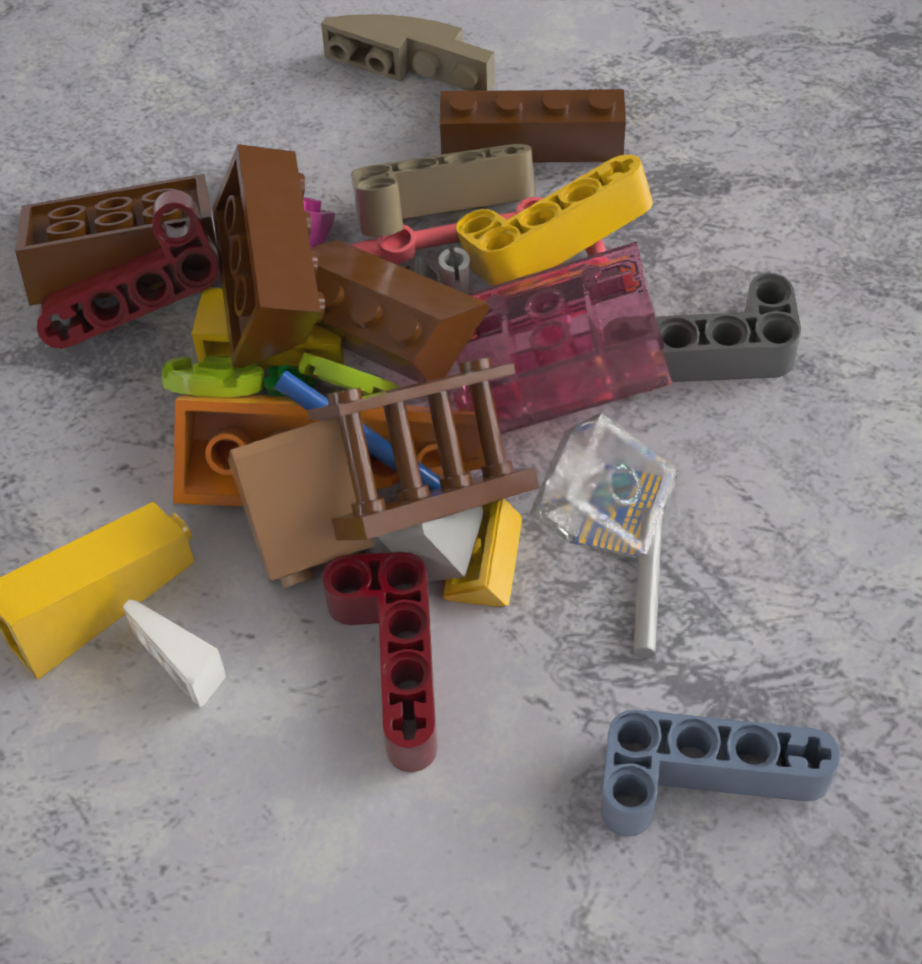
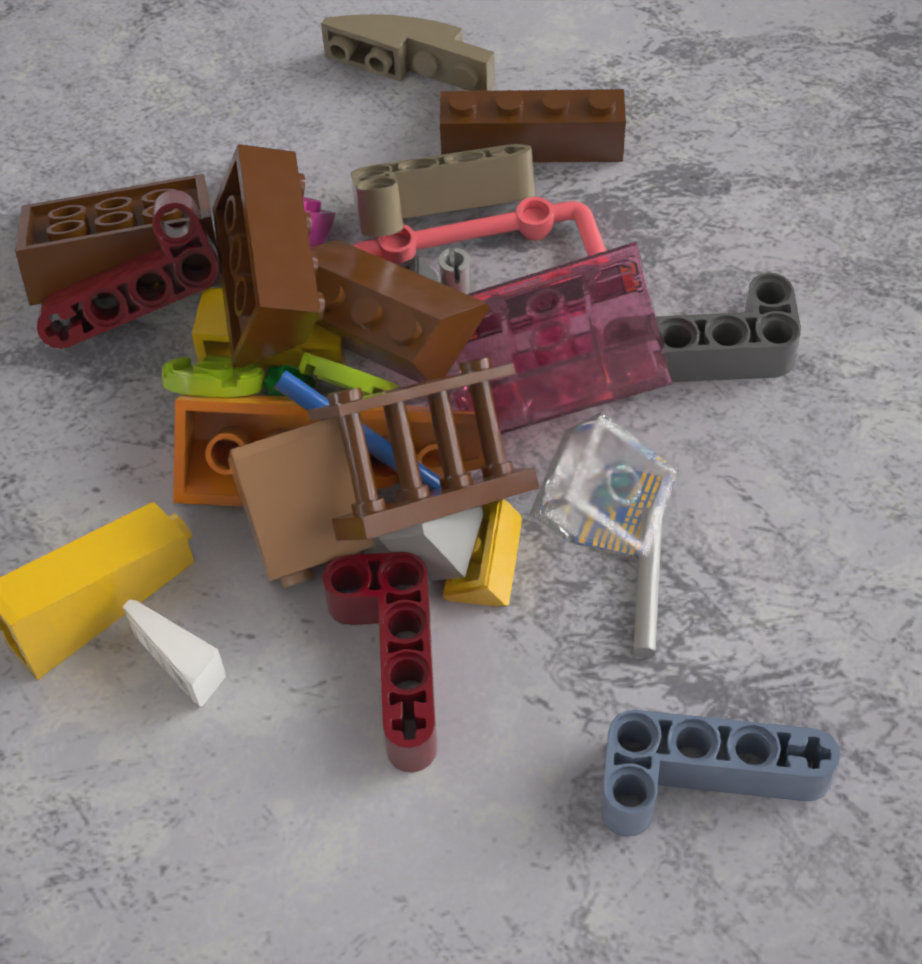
yellow beam [455,155,653,291] -> none

